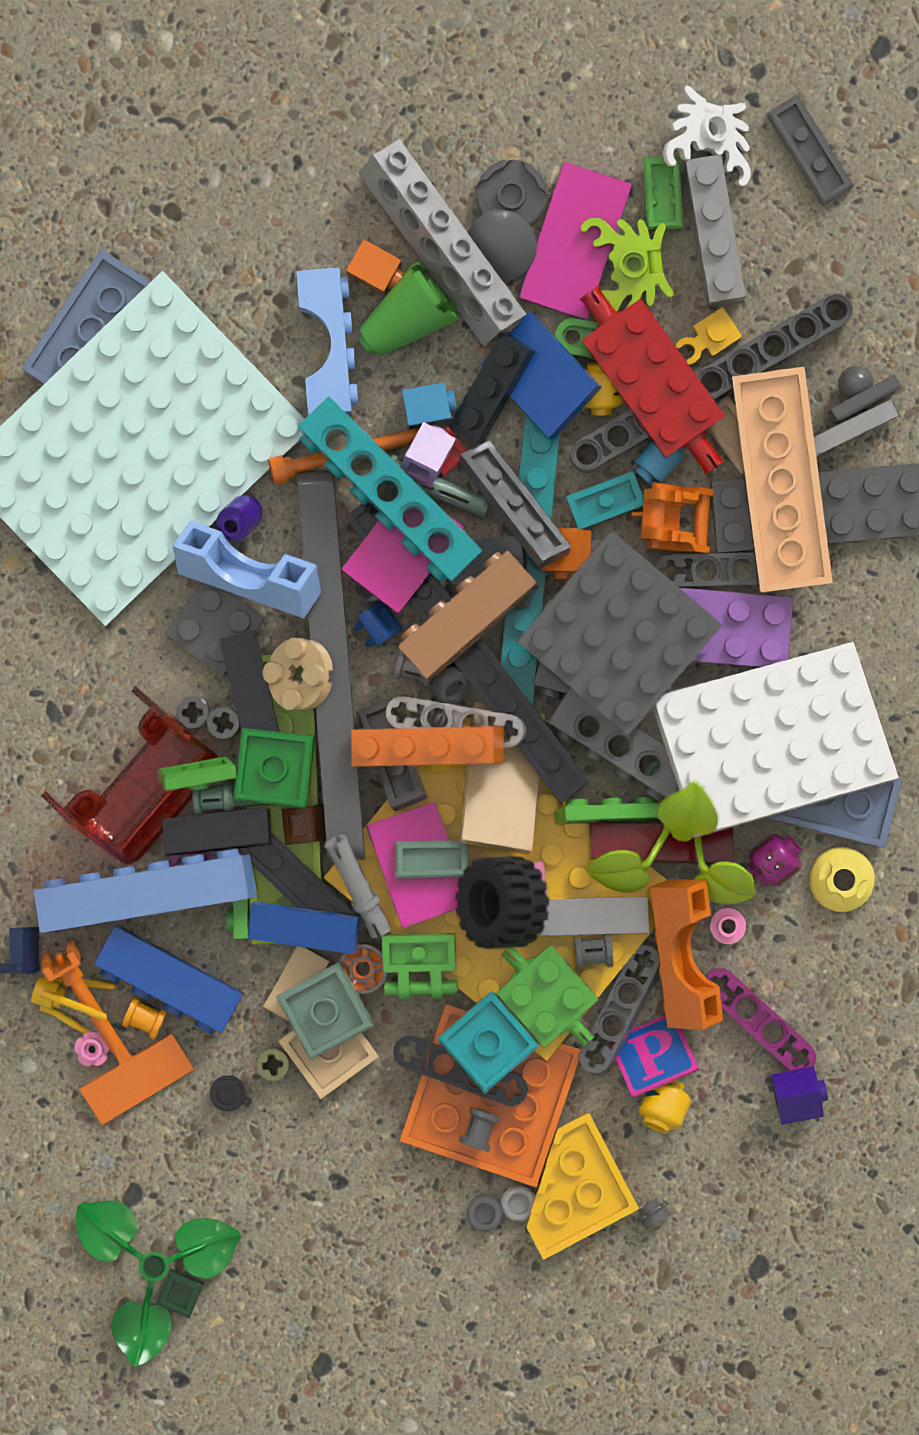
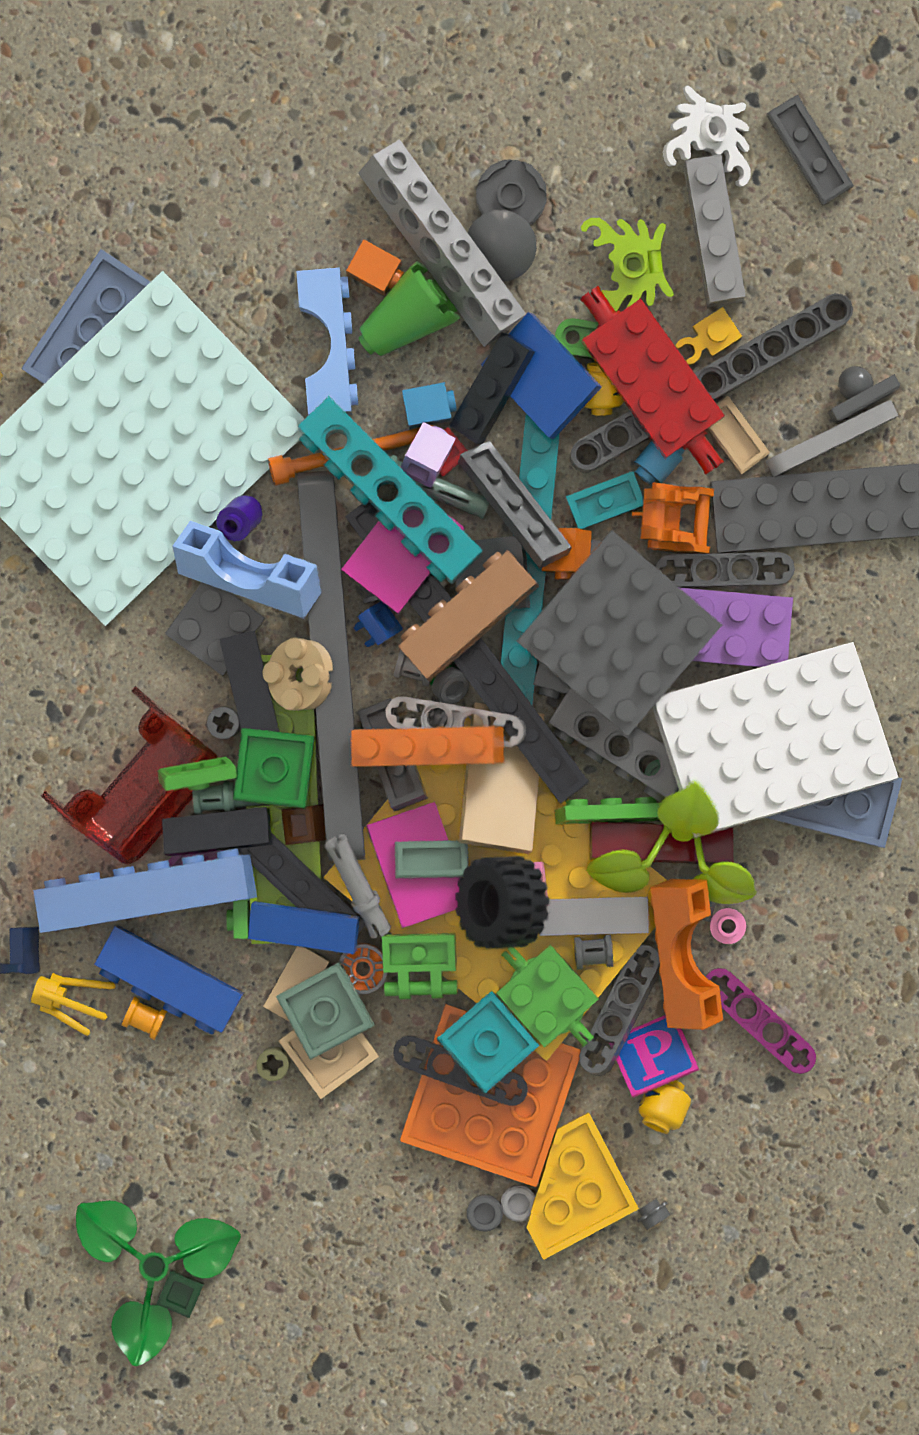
orange piece [42,937,195,1125] -> none
bright pink plate [74,1031,110,1067] -> none
dark grey bush [176,696,211,729] -> none
black plate [210,1075,246,1112] -> none
dark grey bush [459,1107,501,1152] -> none
dark pink tile [519,162,632,320] -> none
bright green plate [643,156,683,231] -> none
light nougat plate [732,367,833,592] -> none
magenta head [748,834,802,887] -> none
dark purple brick [771,1066,828,1125] -> none
light yellow piece [809,847,875,912] -> none

